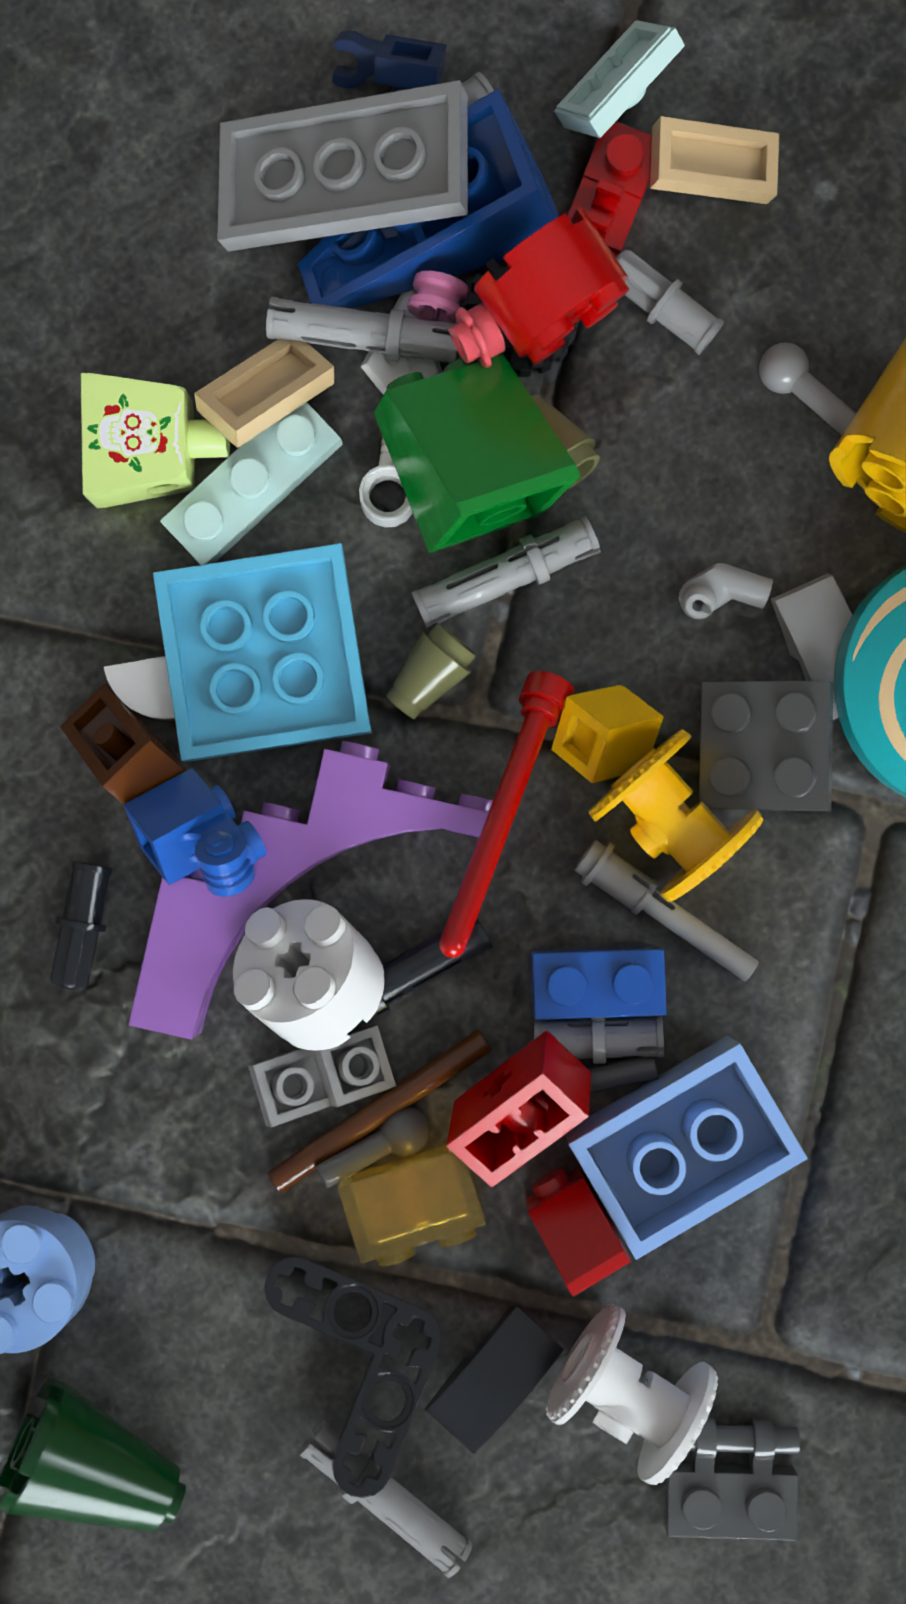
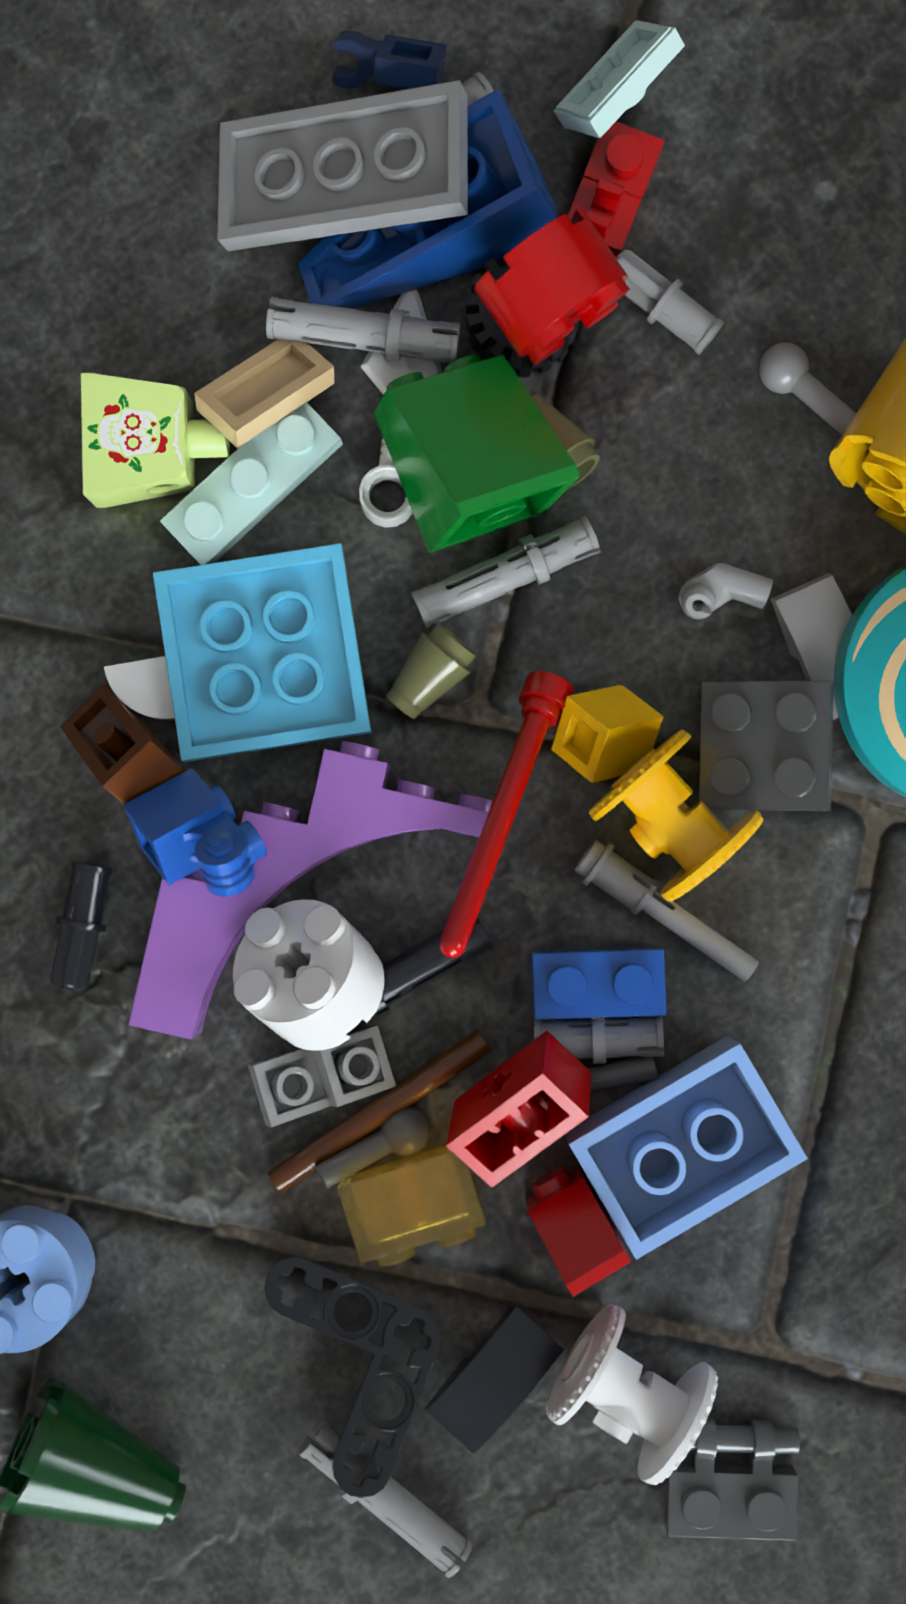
bright pink bush [407,271,470,323] -> none
coral plate [449,303,505,368] -> none
tan tile [650,116,779,204] -> none

